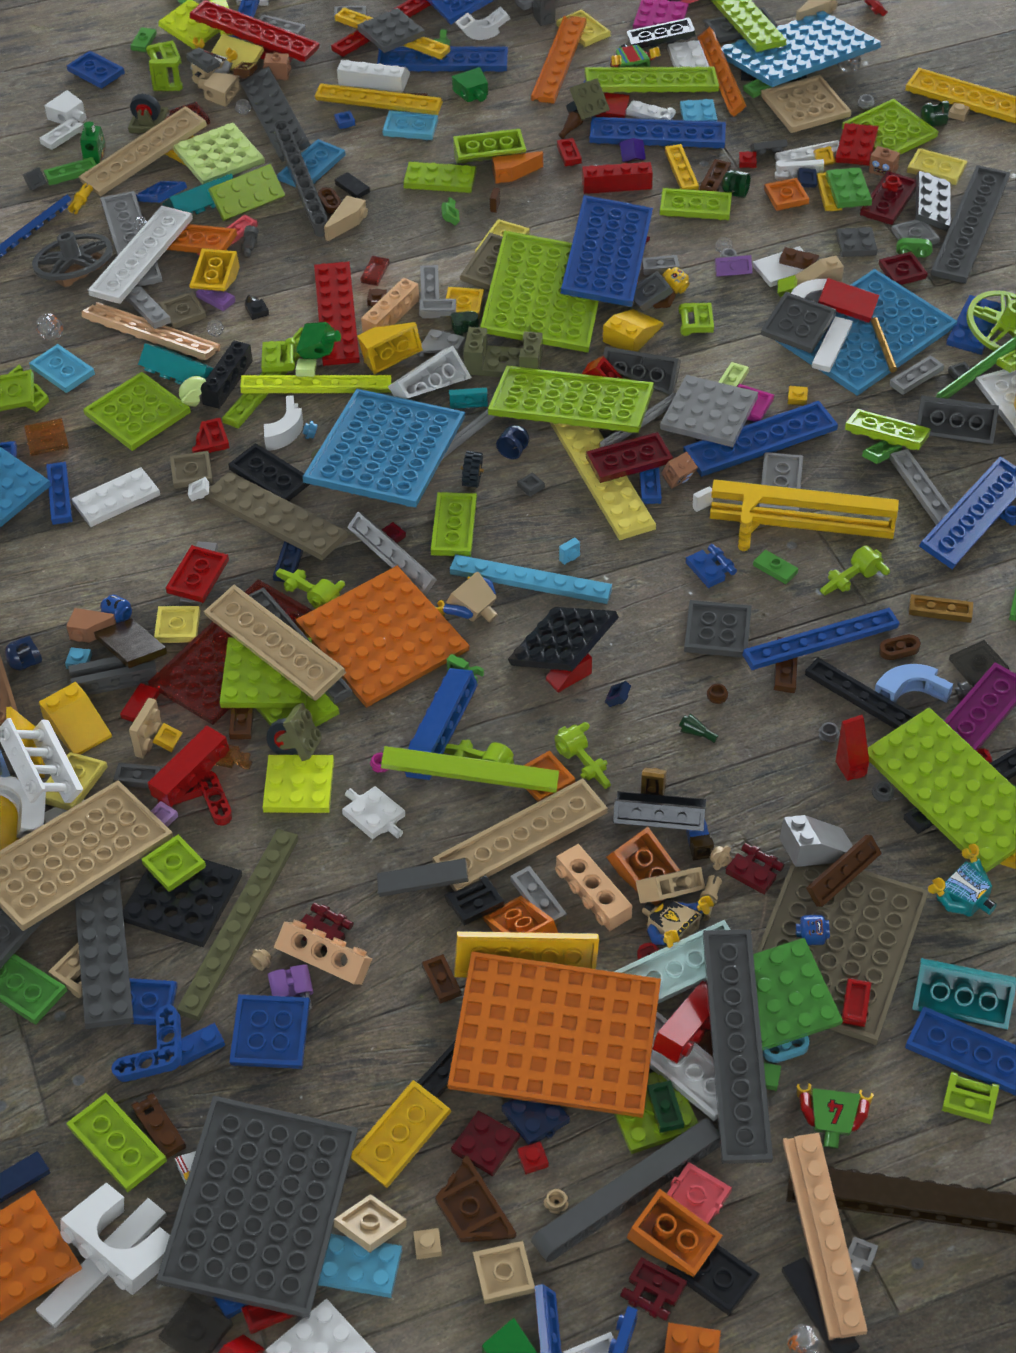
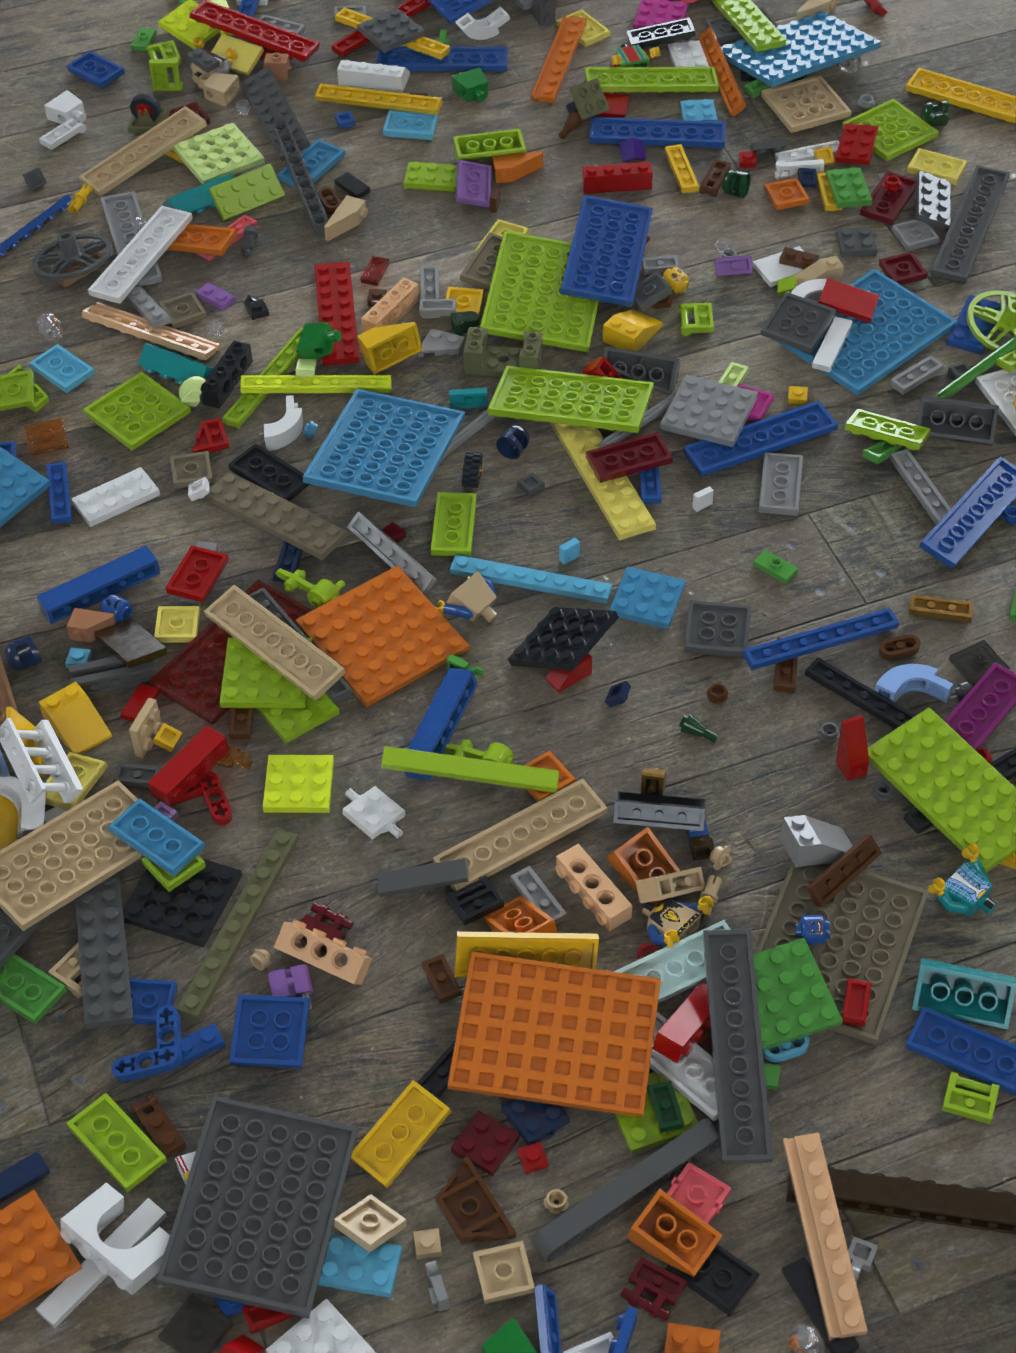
bright green plate [43,157,96,185] -> none
green torso [80,121,106,165] -> none
blue tile [135,181,188,203] -> none
yellow slope [189,249,240,291] -> none
reddish brown plate [233,62,258,78] -> none
lime plate [261,338,296,372] -> none
olive plate [266,703,322,761] -> none
dark pink plate [370,752,389,773] -> none
white wedge [388,346,472,399] -> none
bright green plate [441,197,460,226] -> none
lime piece [554,722,611,789] -> none
red plate [557,138,582,166] -> none
white plate [626,100,676,120] -> none
lime plate [660,188,732,220] -> none
nougat head [661,452,698,489] -> none
blue plate [686,544,737,588] -> none
yellow piece [710,480,899,551] -> none
dark red plate [725,843,785,895] -> none
bright green torso [797,1083,874,1149] -> none
lime piece [820,545,890,596] -> none
nougat head [869,146,900,176] -> none
pearl gold bar [871,317,897,373] -> none
bright green plate [896,238,932,257] -> none
tan plate [948,103,970,121] -> none
none -> blue brick [37,545,160,625]
none -> dark azure tile [108,798,206,877]
none -> light grey plate [425,1261,449,1312]
none -> medium lavender tile [456,160,492,208]
none -> dark azure plate [609,566,686,630]

